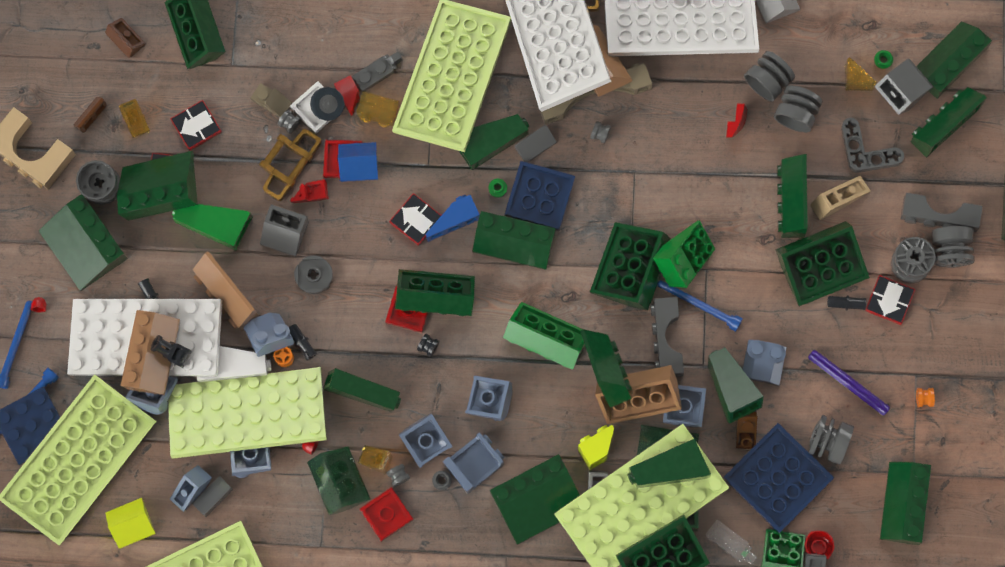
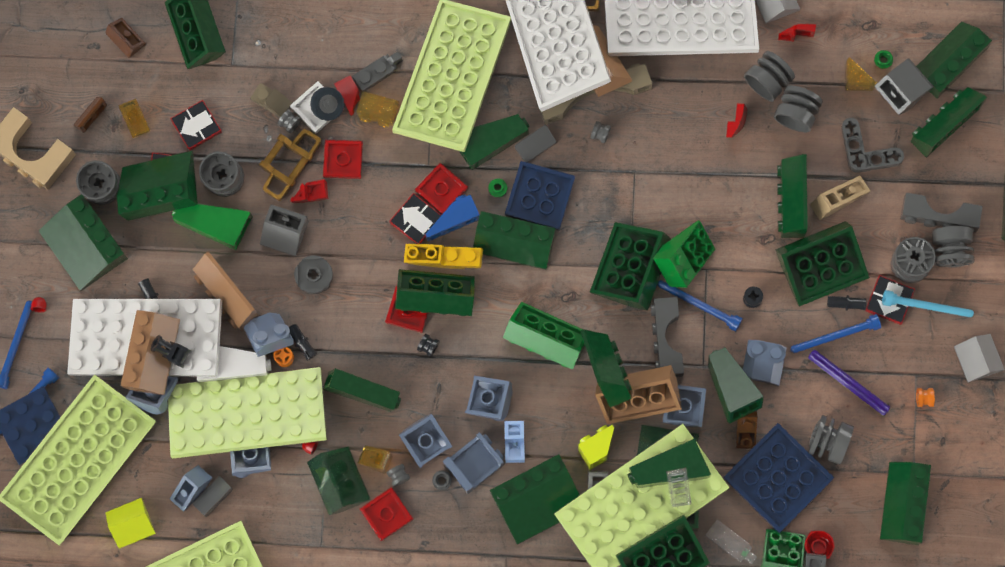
blue slope [338,142,378,182] -> none
none -> dark grey wheel [199,151,244,197]
none -> yellow slope [404,244,483,269]
none -> red tile [415,162,468,215]
none -> light blue slope [504,421,525,463]
none -> clear slope [666,468,692,508]
none -> black wheel [743,286,763,308]
none -> red slope [778,24,816,42]
none -> blue piece [791,314,881,353]
none -> medium azure piece [882,290,974,317]
none -> light grey slope [954,334,1005,383]

